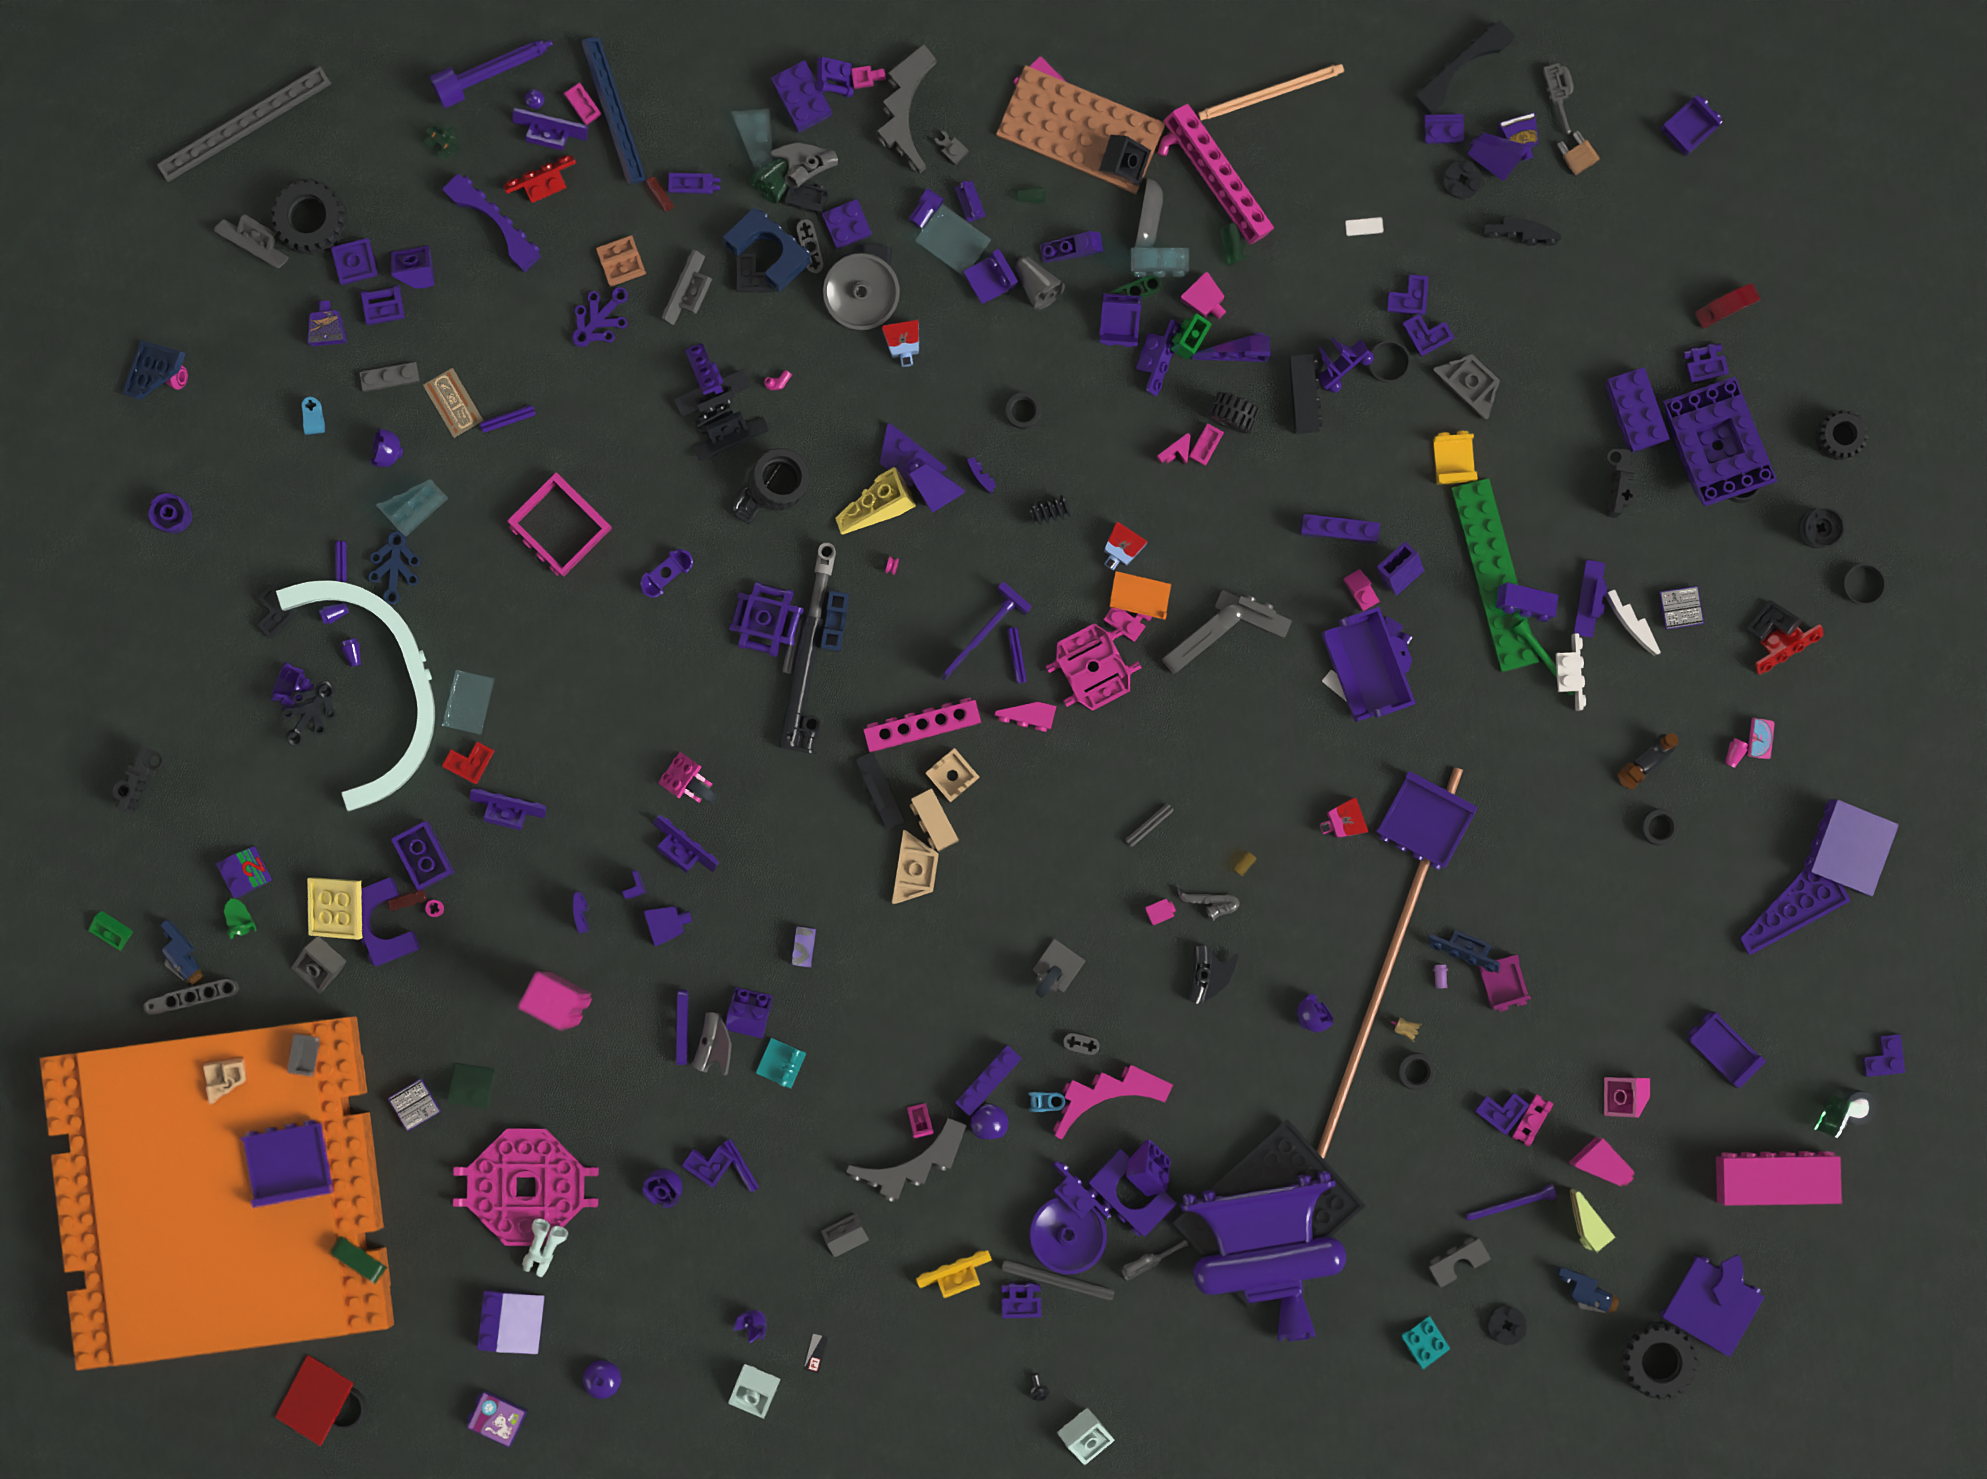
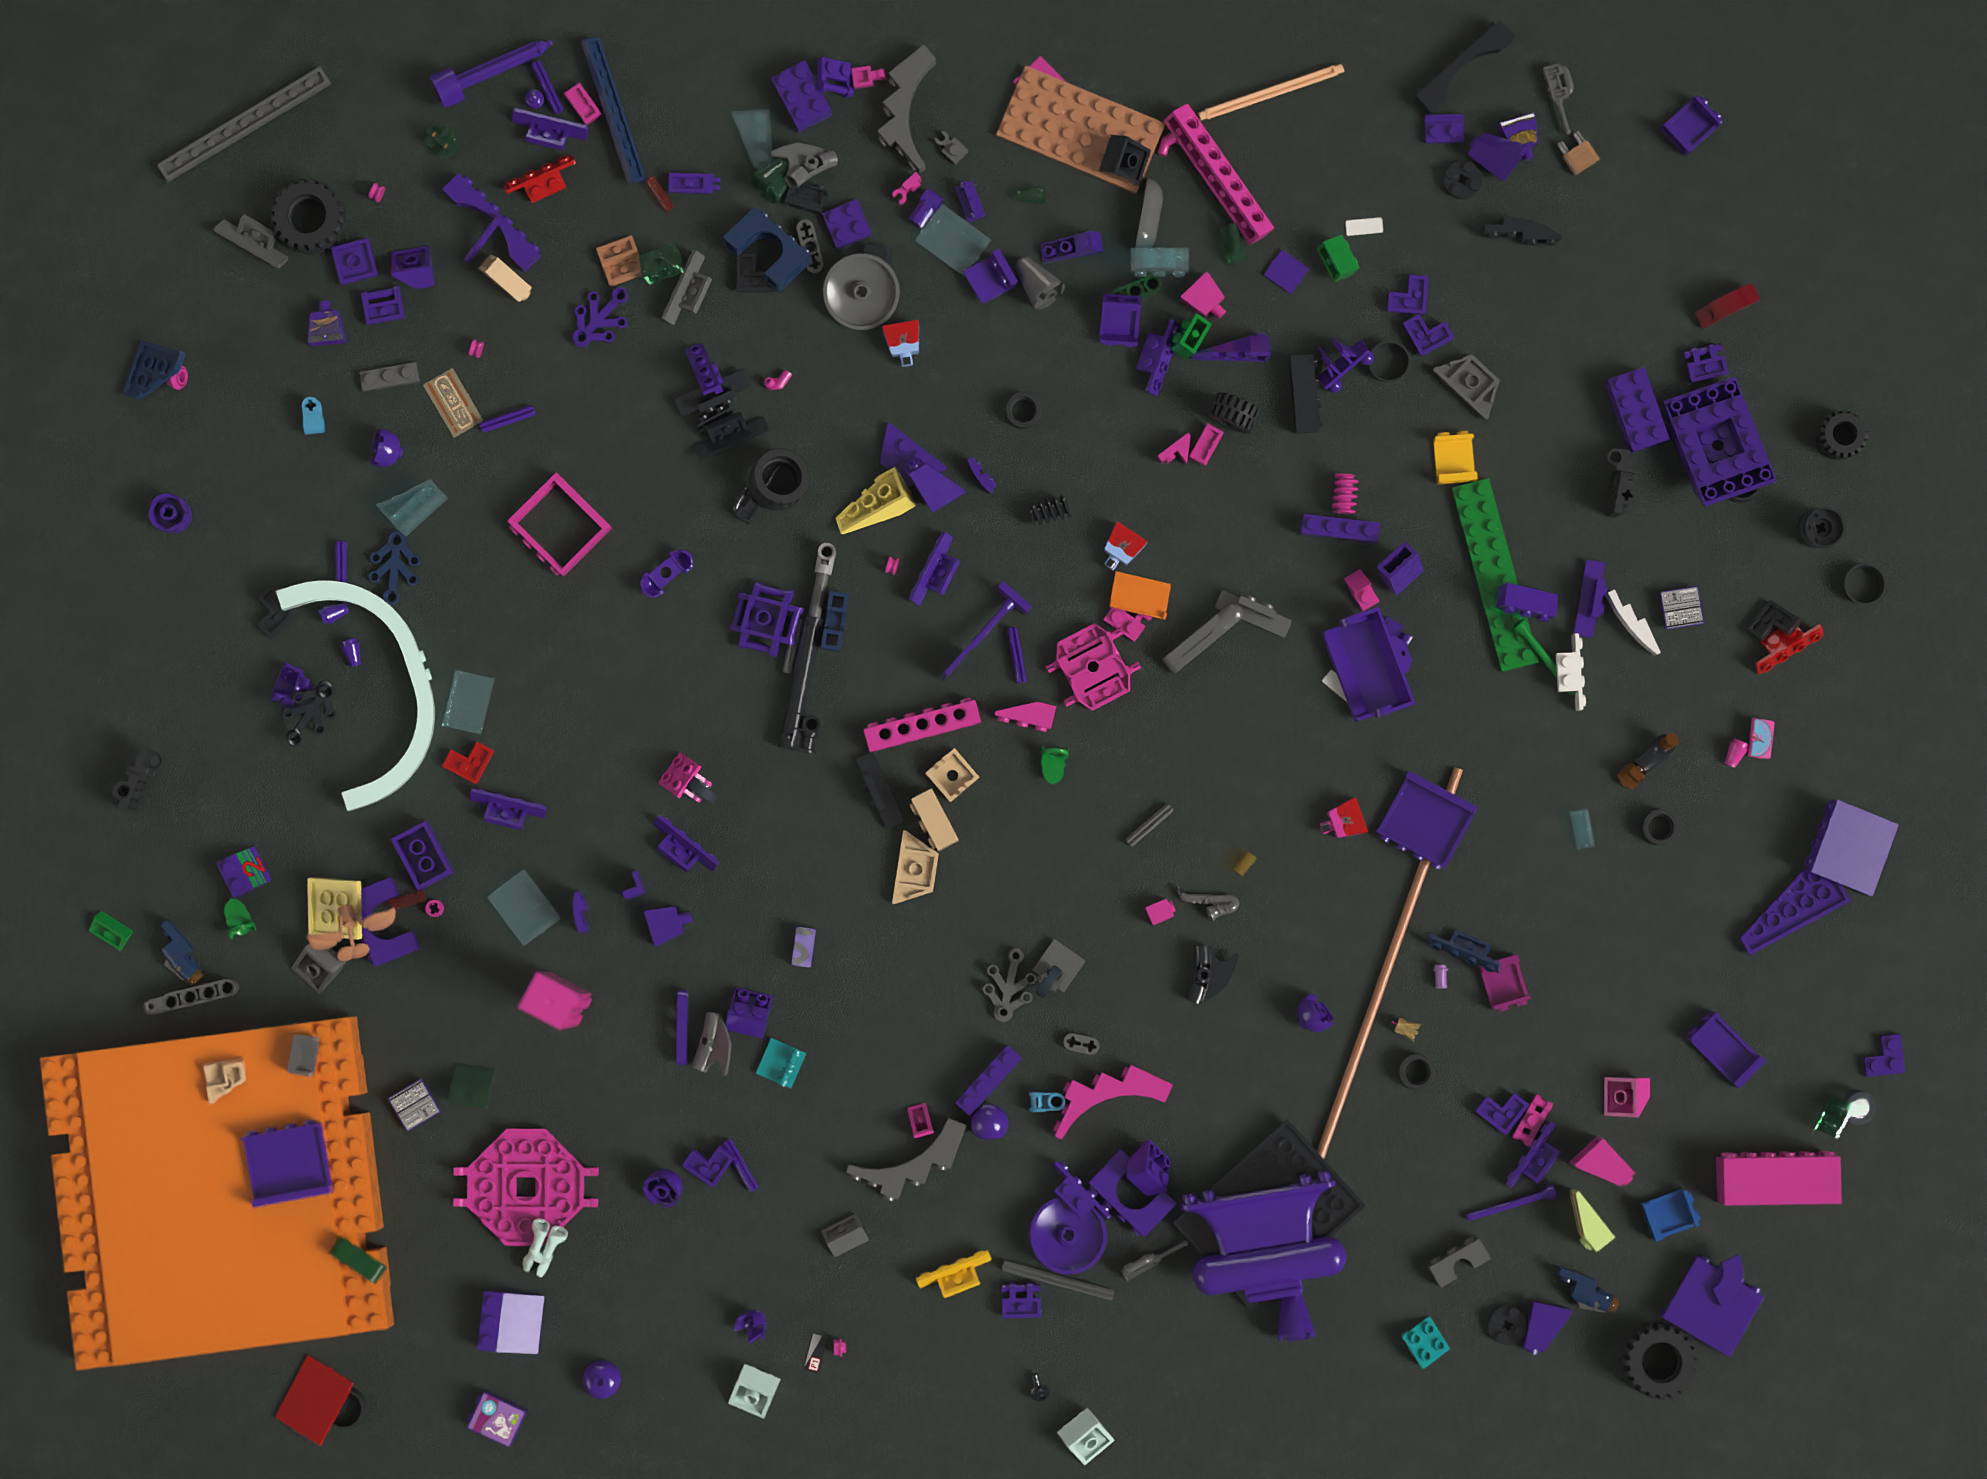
none -> nougat plant [307,904,396,962]
none -> dark pink bush [369,183,385,202]
none -> dark purple bar [464,215,502,263]
none -> dark pink bush [469,339,484,359]
none -> tan slope [478,254,532,302]
none -> clear light blue piece [487,869,561,946]
none -> dark purple axle [531,60,563,114]
none -> clear green brick [639,244,684,284]
none -> dark pink plate [833,1338,846,1357]
none -> dark pink plate [892,172,921,205]
none -> dark purple bracket [909,531,960,606]
none -> dark grey plant [983,948,1036,1022]
none -> green piece [1041,745,1069,785]
none -> dark purple piece [1264,250,1309,294]
none -> green brick [1317,235,1359,282]
none -> dark pink piece [1332,473,1359,514]
none -> dark purple bracket [1506,1121,1561,1188]
none -> dark purple slope [1522,1300,1572,1354]
none -> clear light blue slope [1570,809,1595,849]
none -> blue panel [1640,1188,1701,1242]

